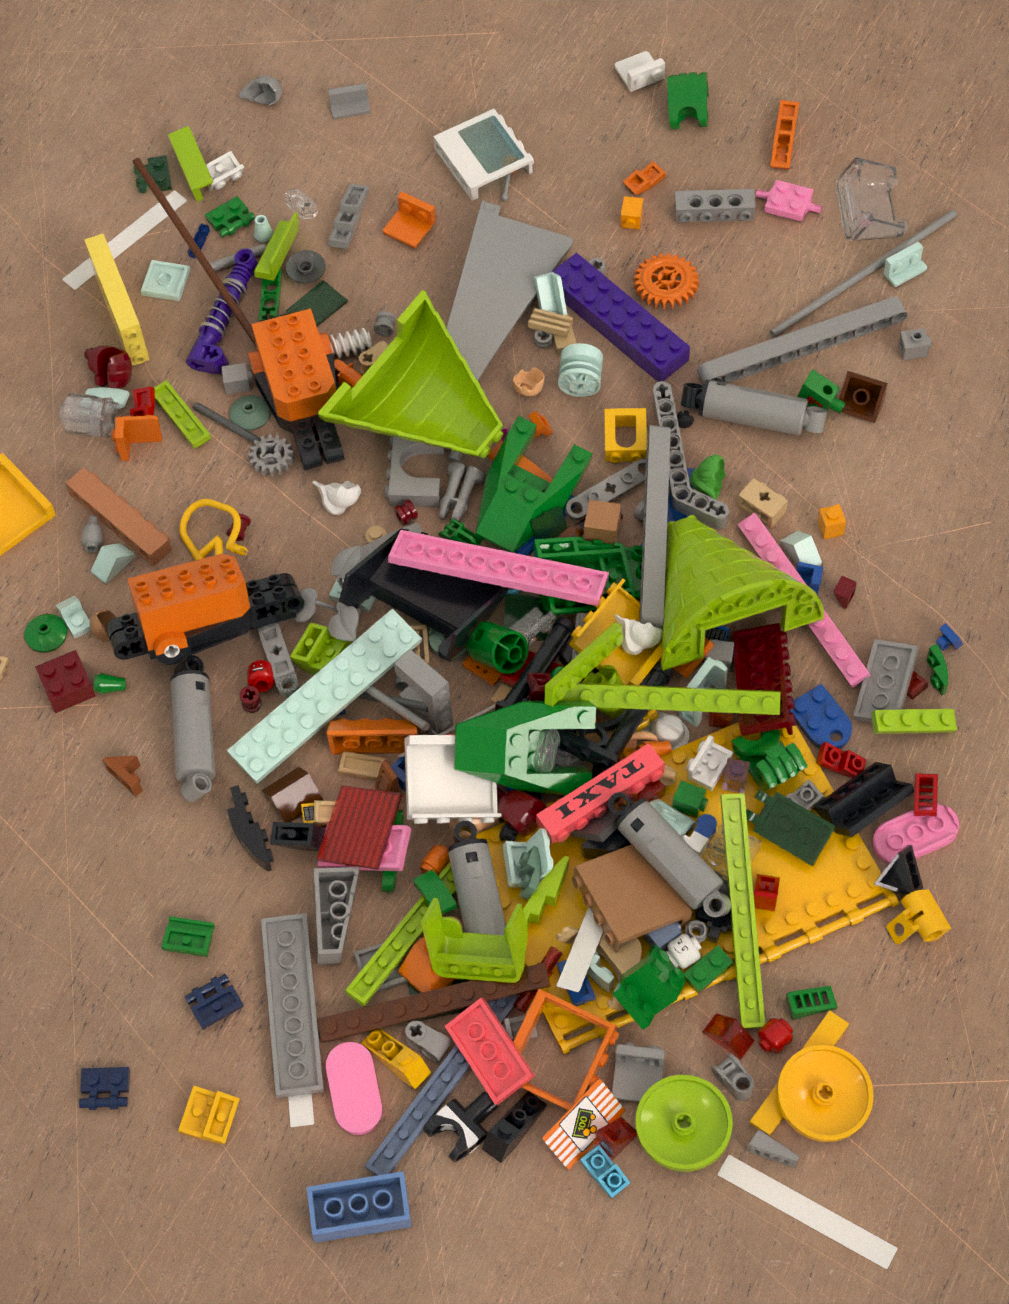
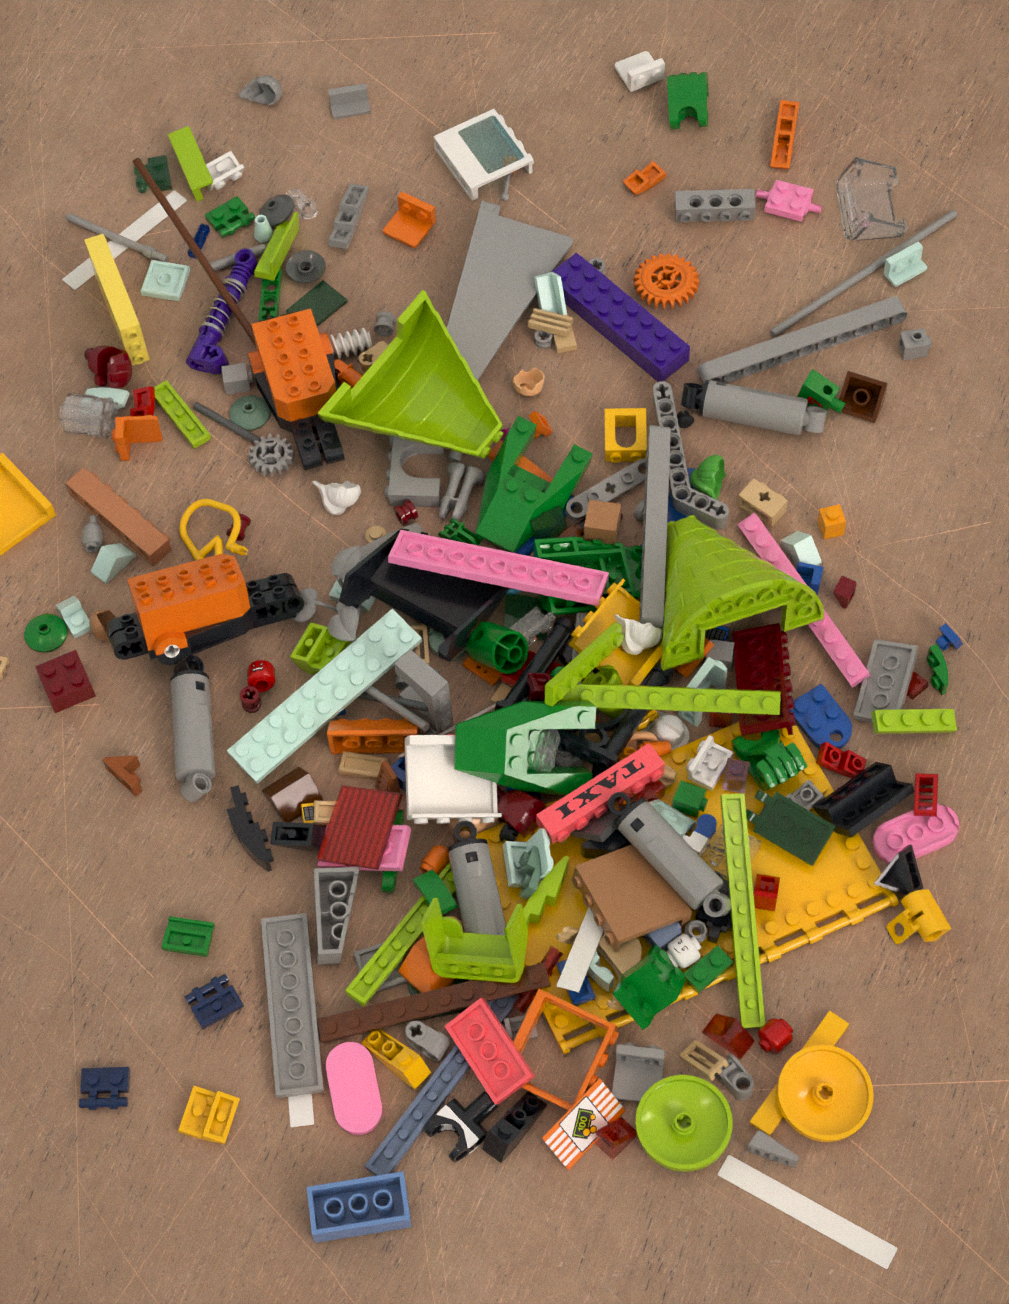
green cone [94,673,126,694] -> none
light grey piece [257,622,300,697] -> none
light aqua wheel [558,343,603,397] -> none
medium azure slope [579,1145,630,1198] -> none
light orange brick [620,196,644,229] -> none
green slope [785,986,838,1020] -> none
none -> light grey bar [66,213,169,262]
none -> dark grey dish [259,194,294,227]
none -> tan tile [679,1039,729,1081]

